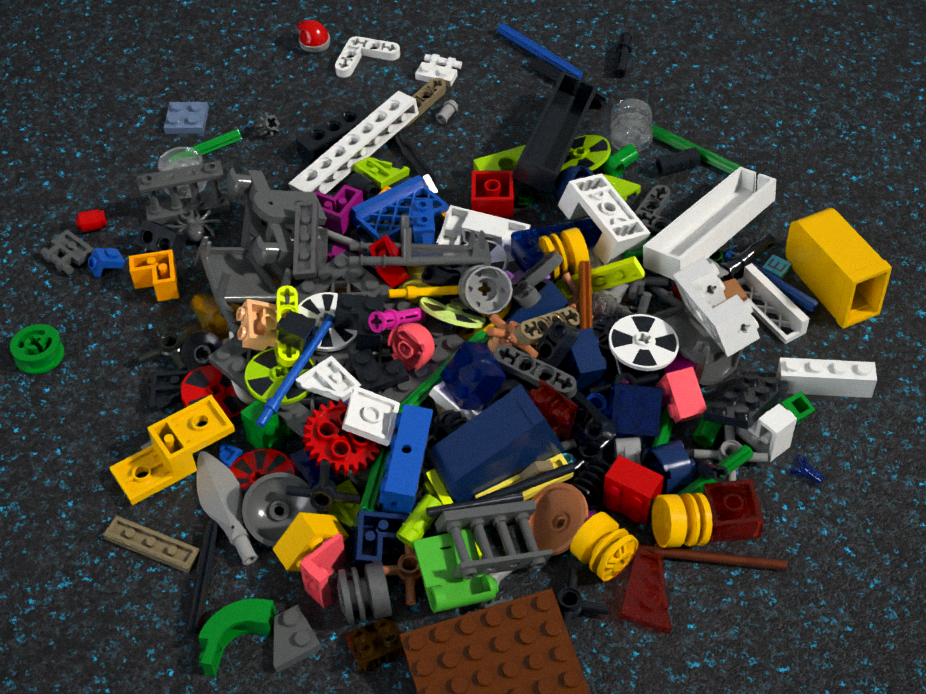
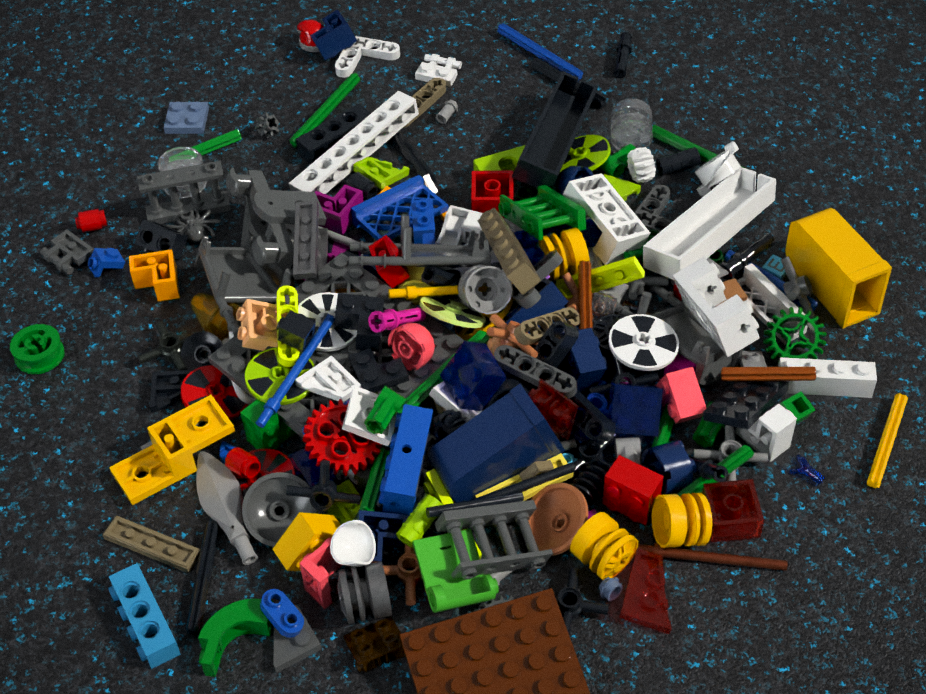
none -> dark azure brick [108,563,181,669]
none -> red brick [225,447,261,478]
none -> blue plate [260,589,304,638]
none -> green axle [290,73,360,148]
none -> dark blue brick [310,9,357,60]
none -> white helmet [330,520,376,567]
none -> green piece [364,386,406,434]
none -> dark tan brick [477,207,541,295]
none -> green fence [498,185,586,240]
none -> sand blue plate [599,577,623,601]
none -> white gear [627,147,656,183]
none -> white piece [695,141,741,197]
none -> dark orange axle [721,367,816,381]
none -> light grey plate [739,351,767,367]
none -> green gear [763,307,827,365]
none -> dark grey bar [780,256,815,319]
none -> yellow axle [867,393,908,488]

